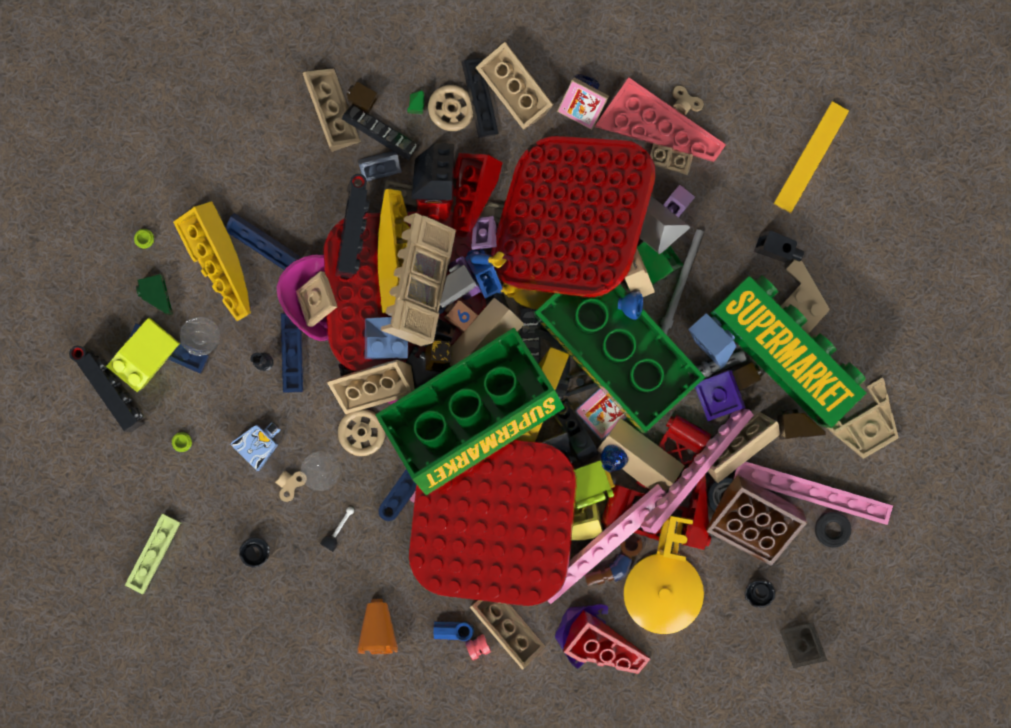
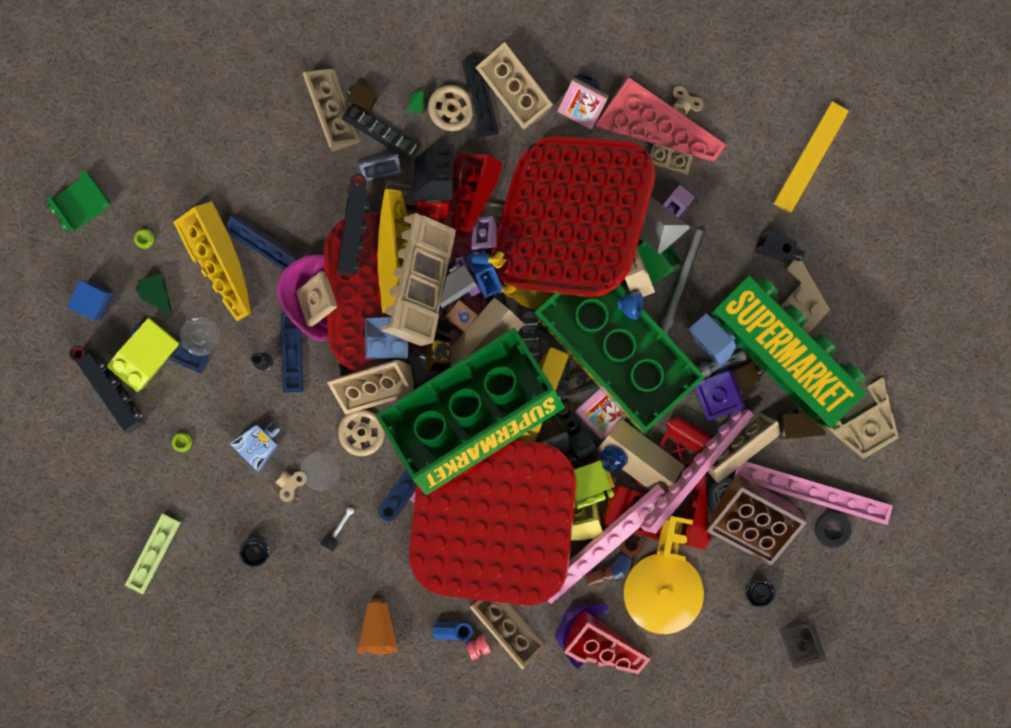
none -> green panel [46,171,111,232]
none -> blue head [67,280,114,320]

